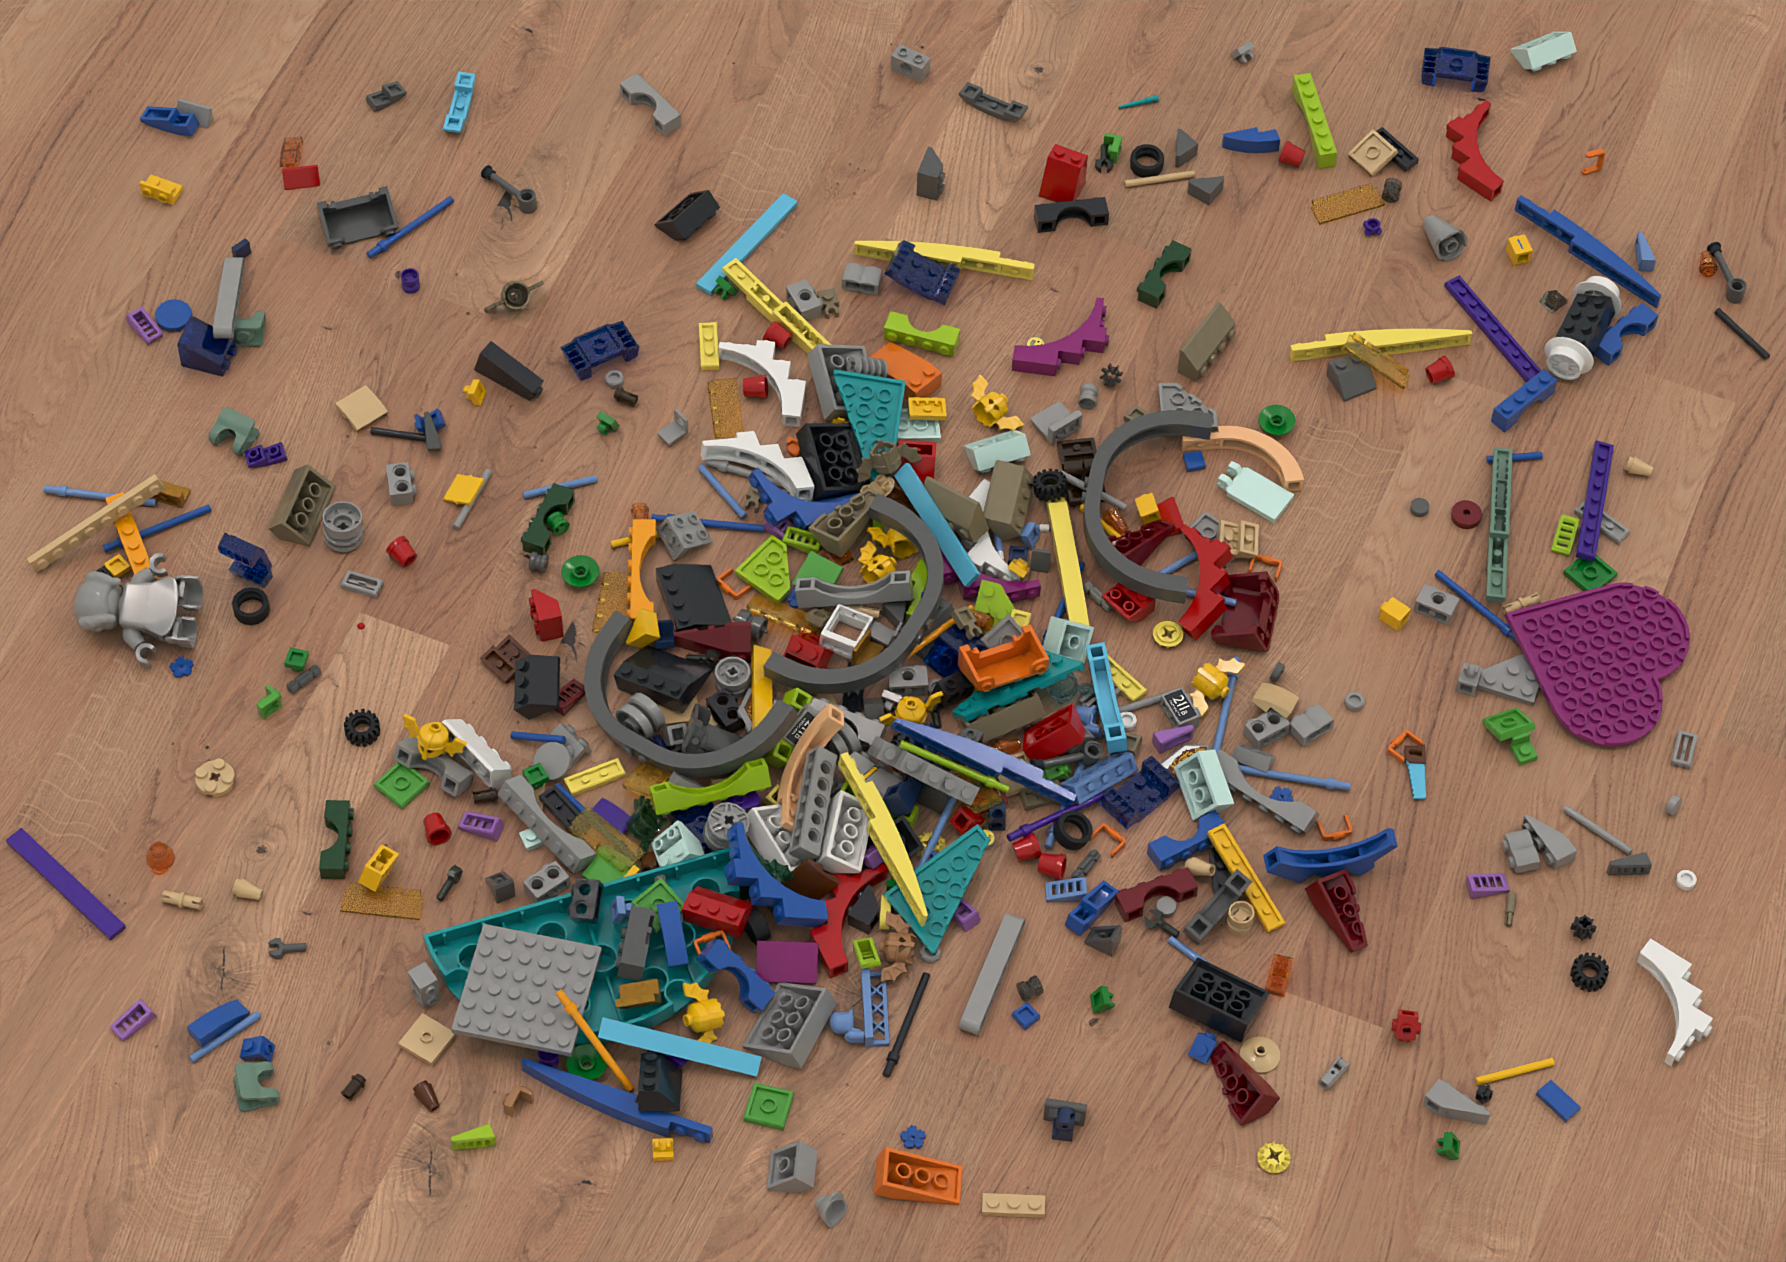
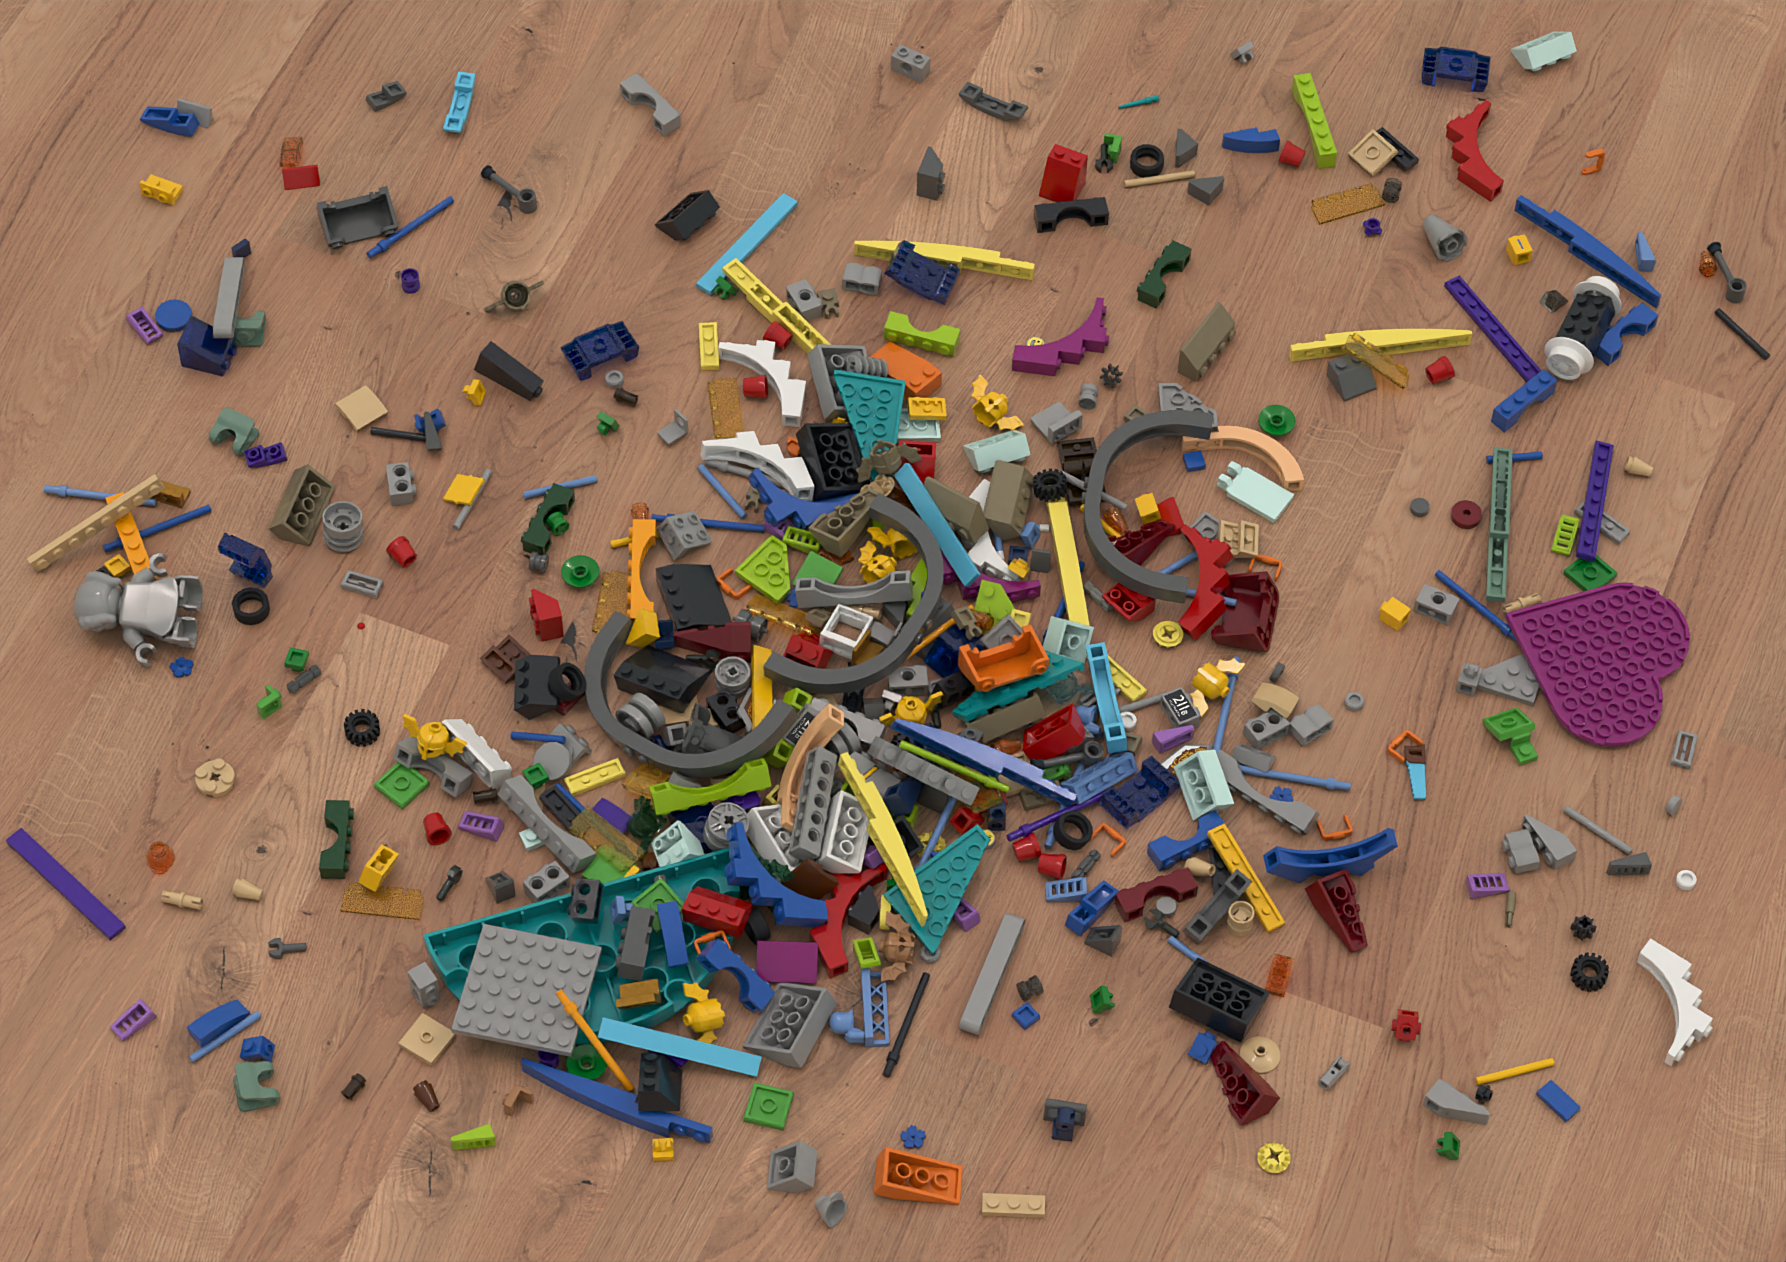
none -> black tyre [549,662,586,702]

